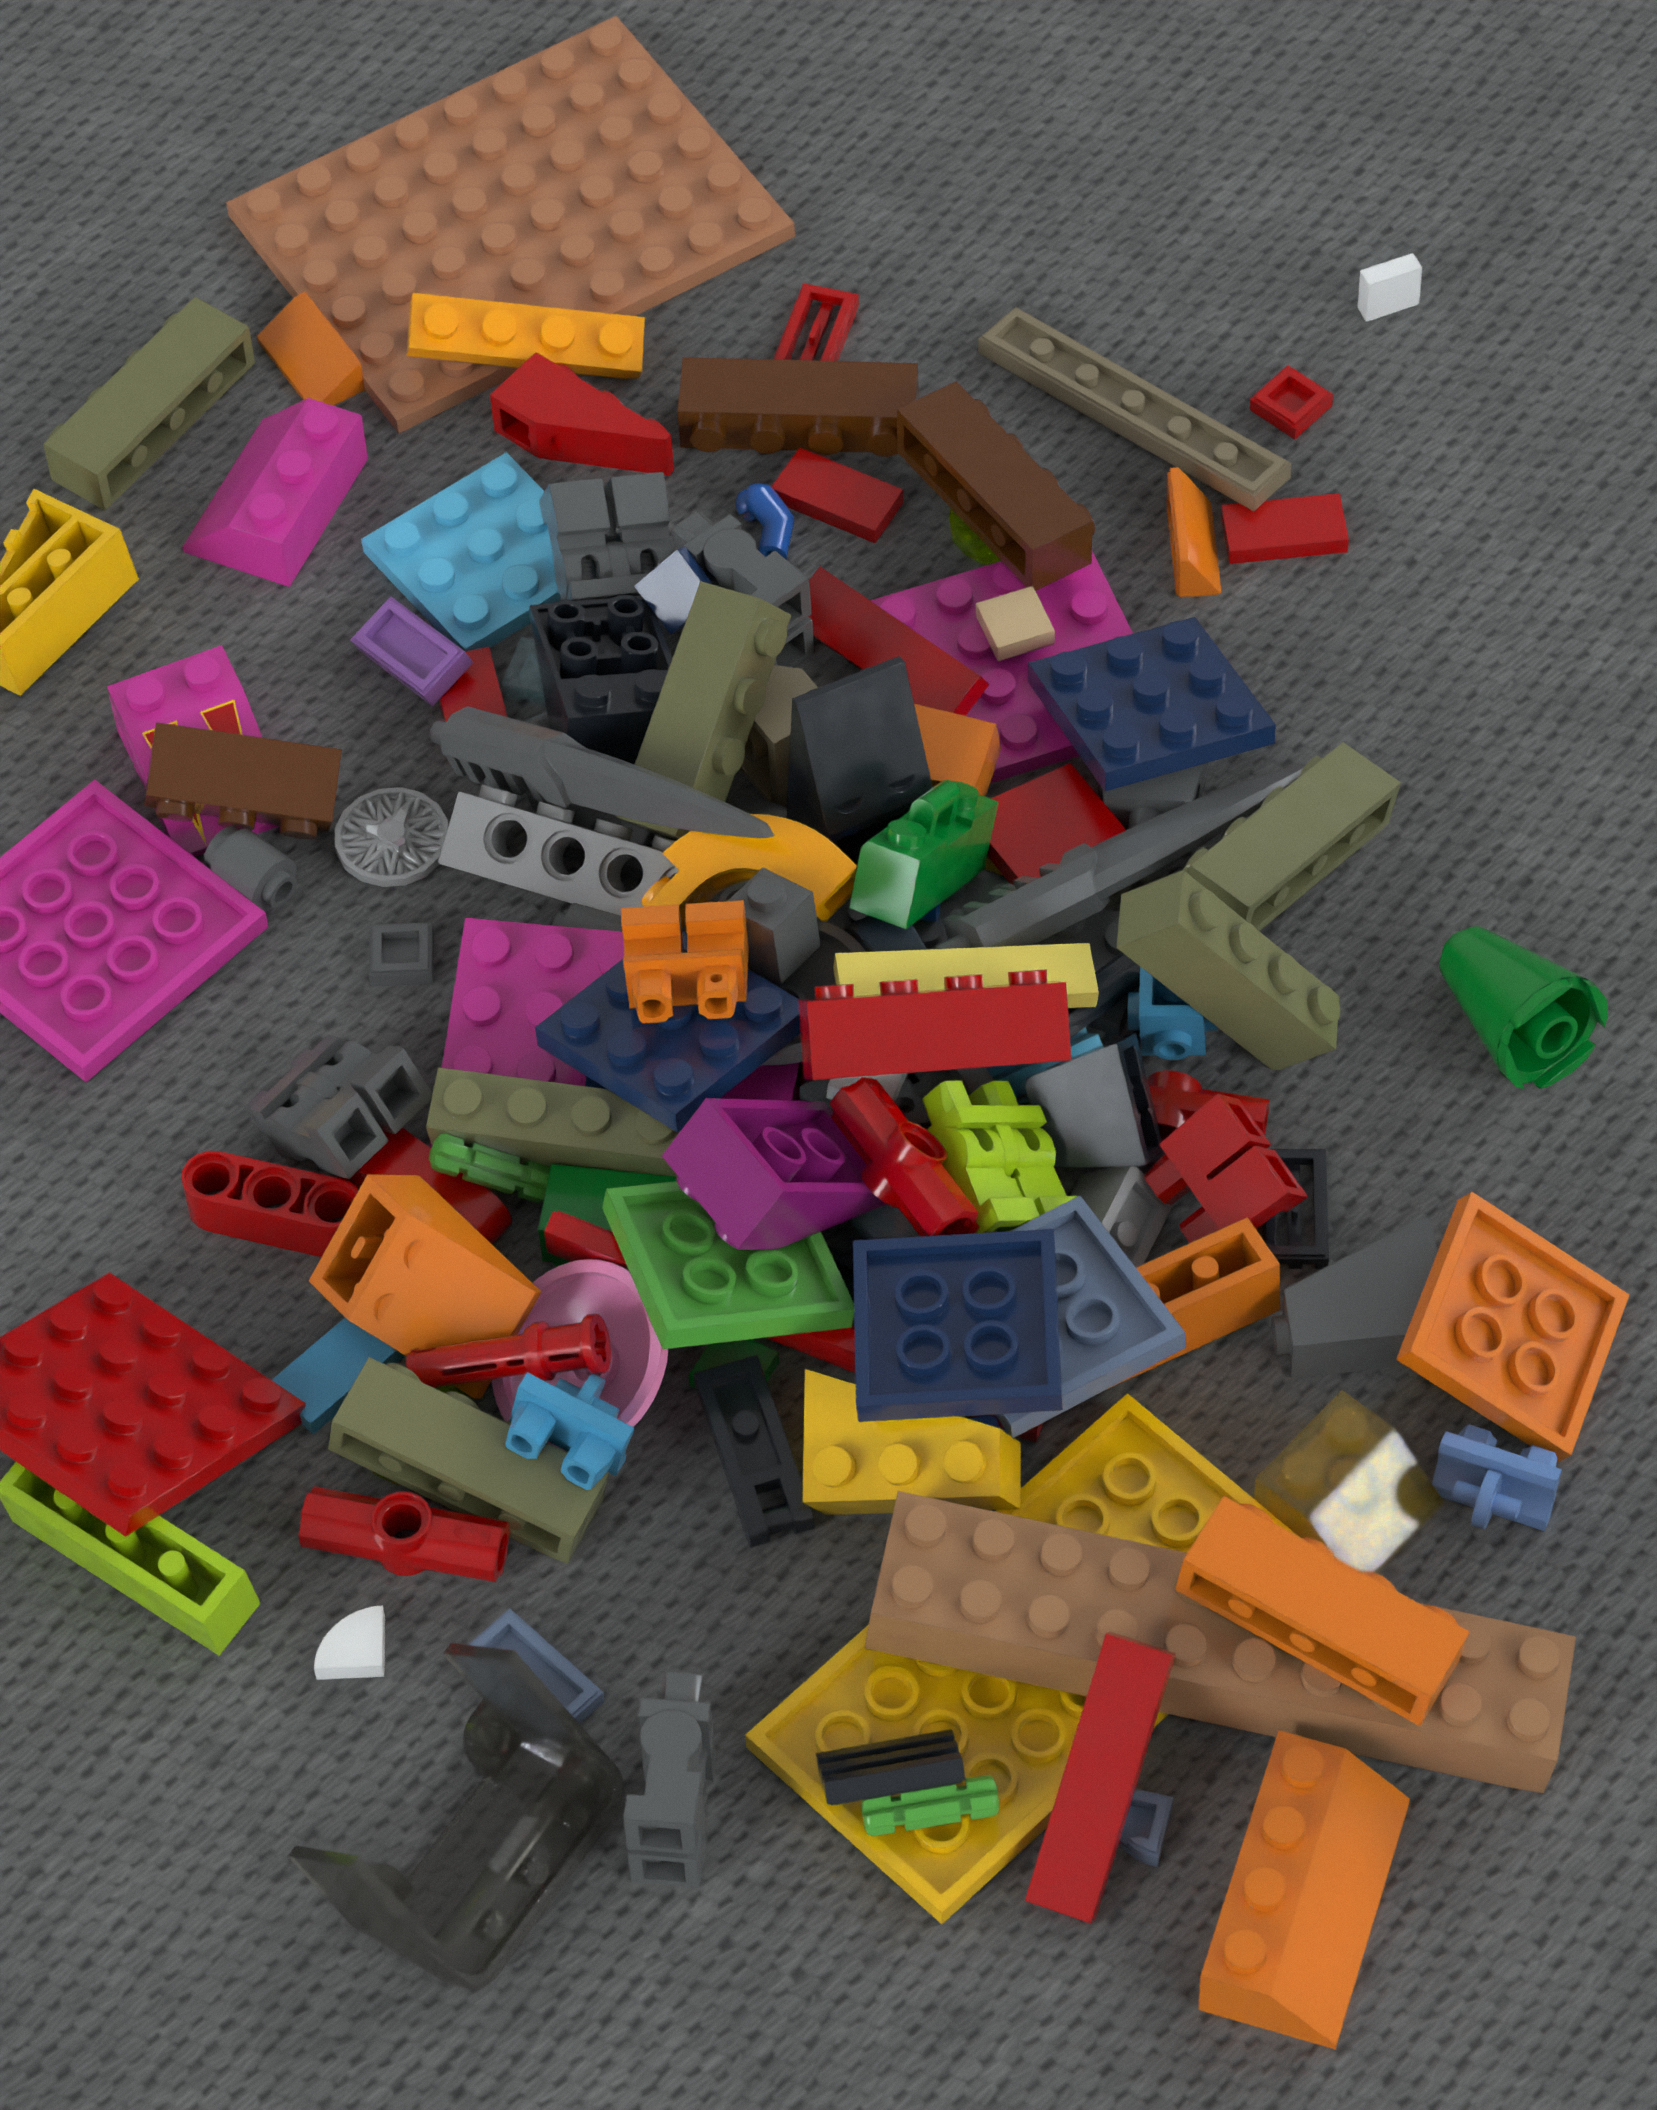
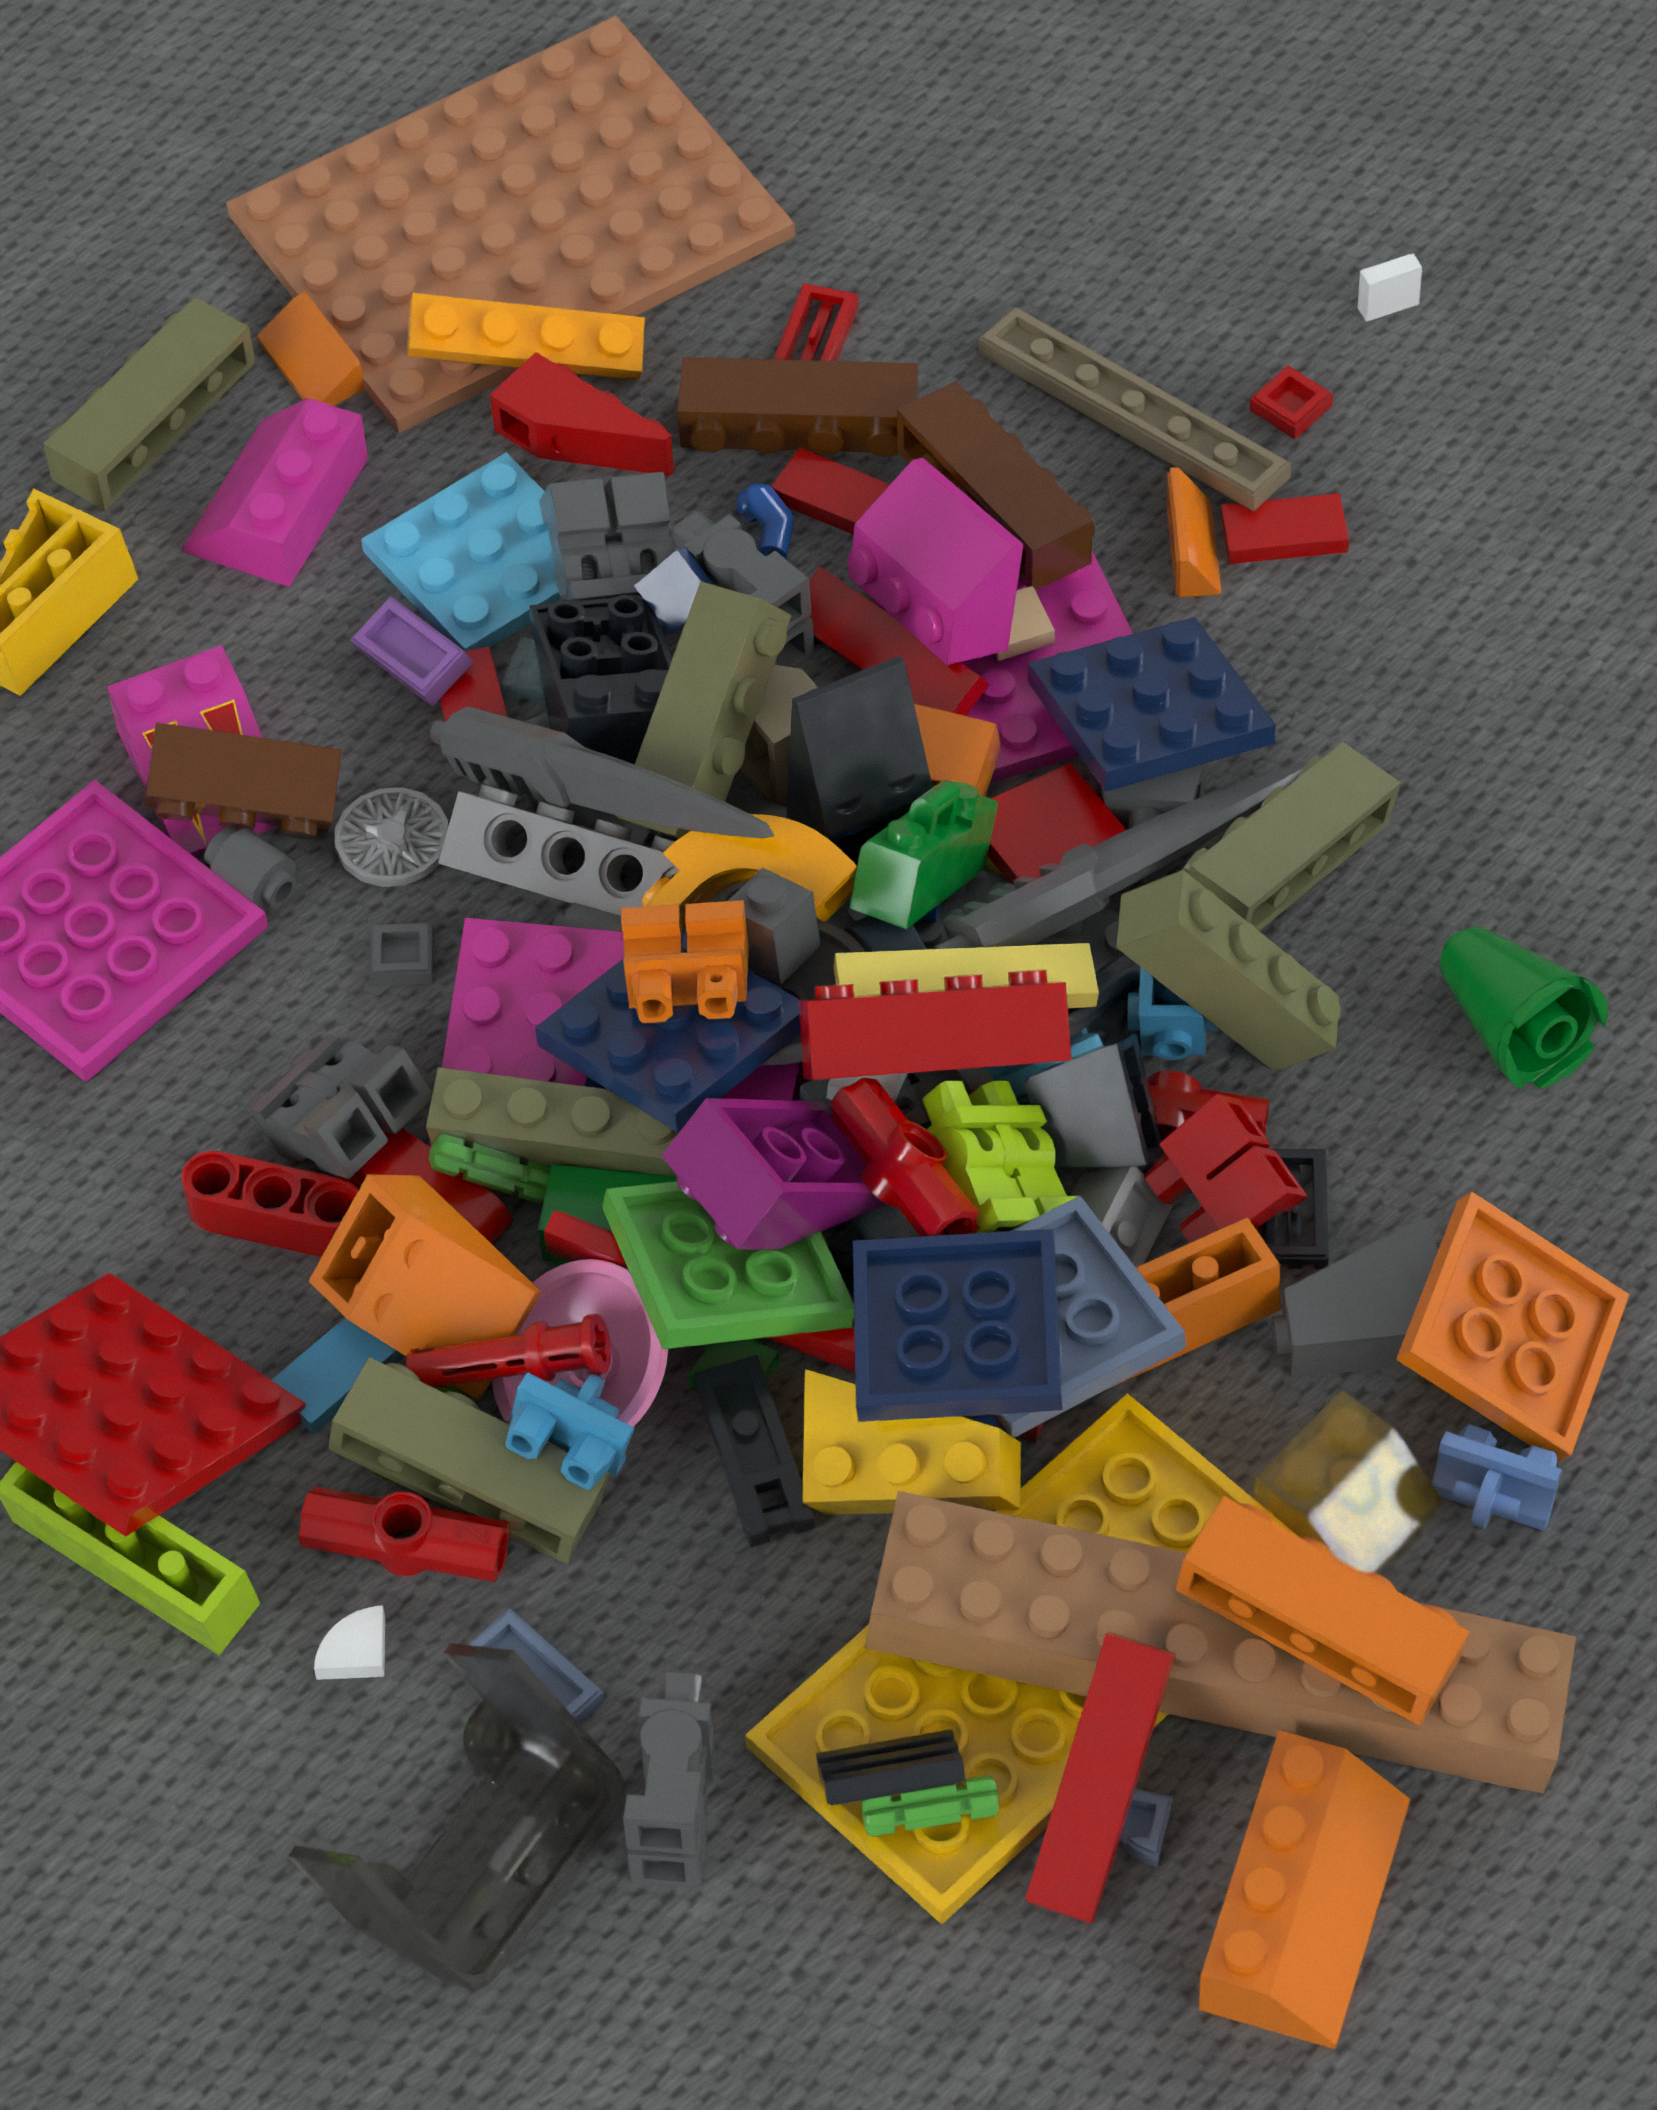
none -> dark pink slope [848,458,1023,665]

